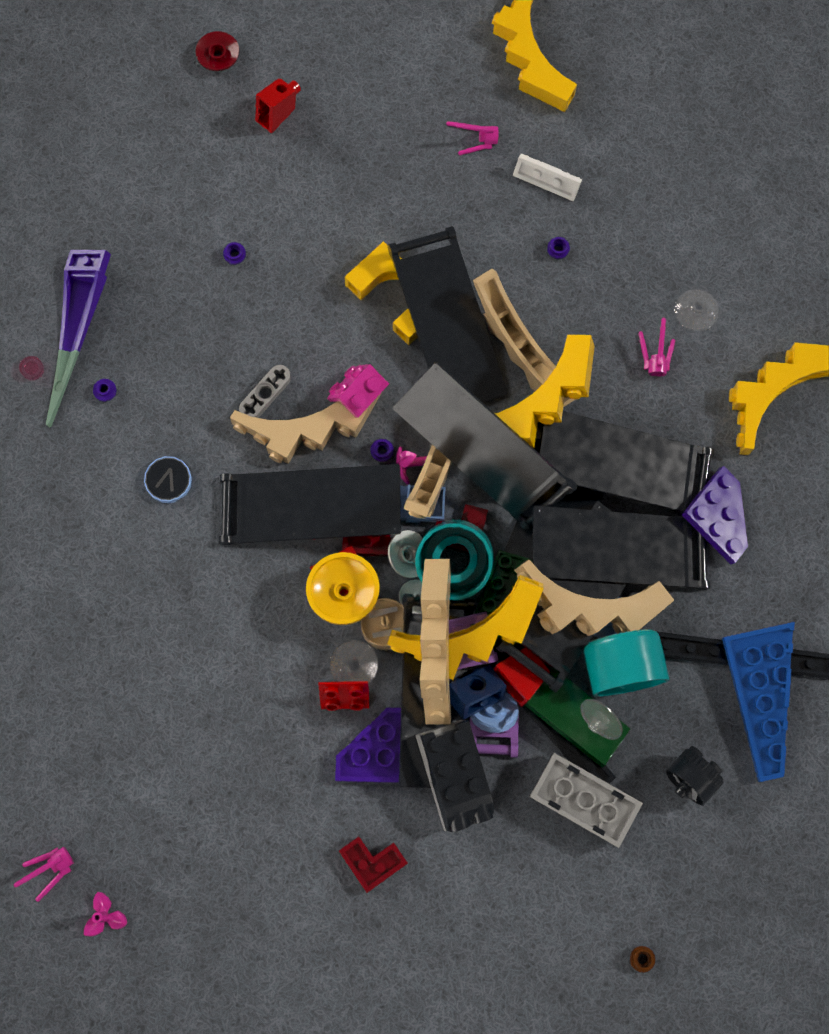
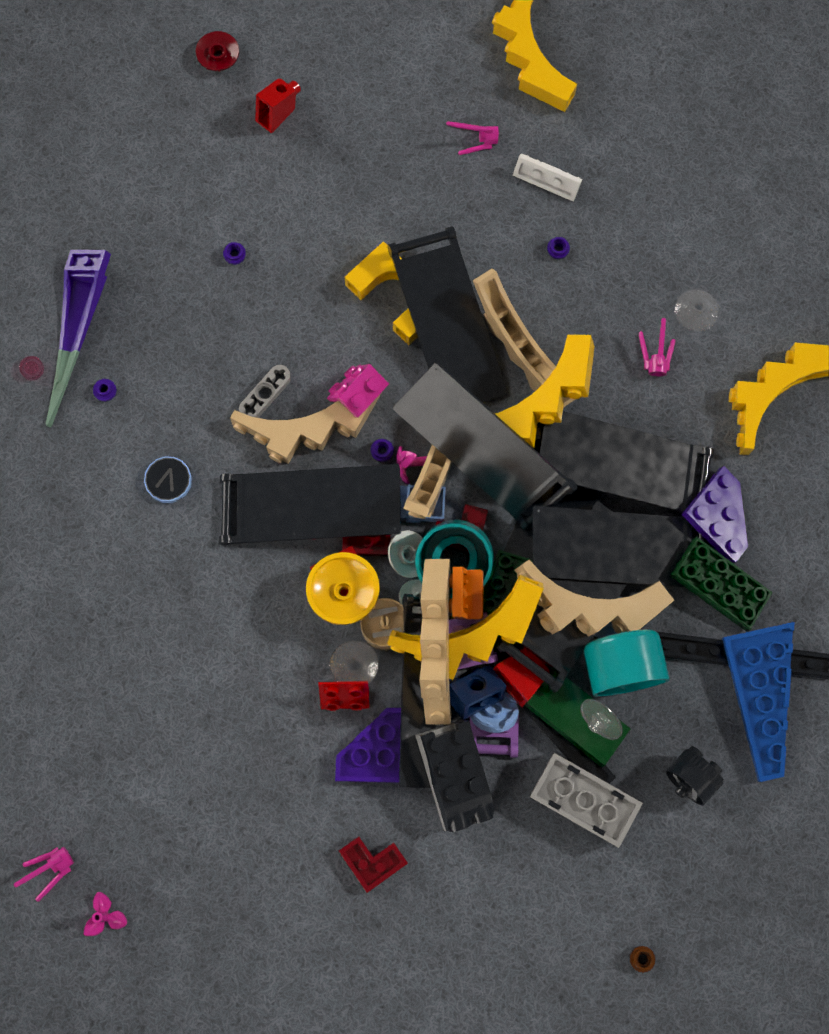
none -> orange bracket [449,567,483,620]
none -> dark green tile [670,537,773,632]

